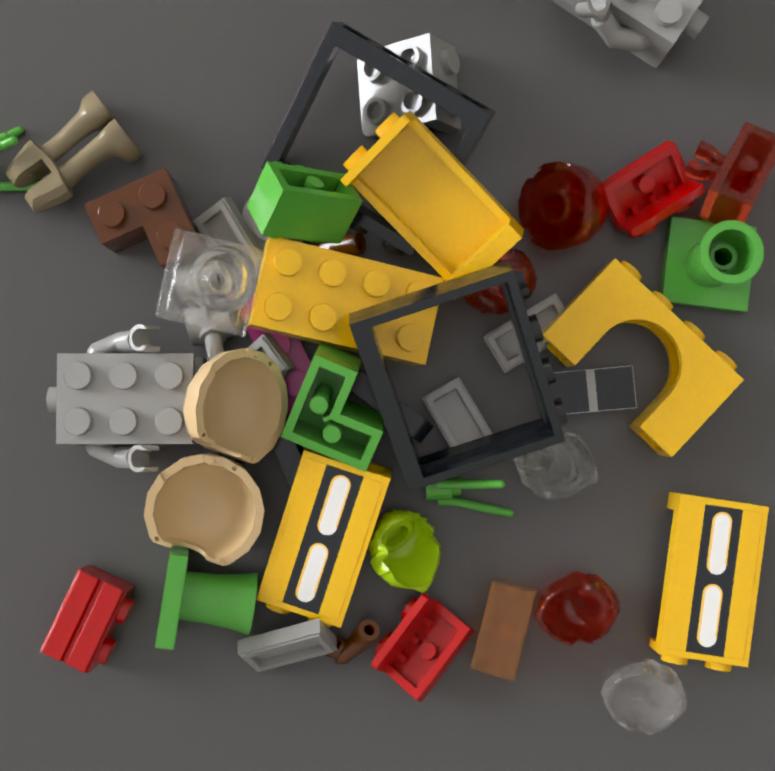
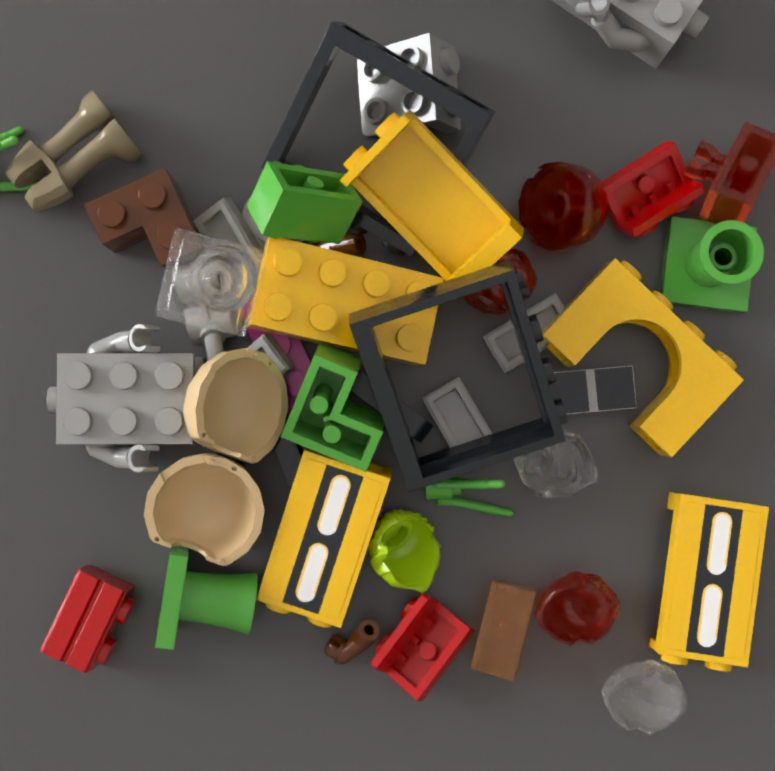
light grey tile [237,618,337,672] -> none

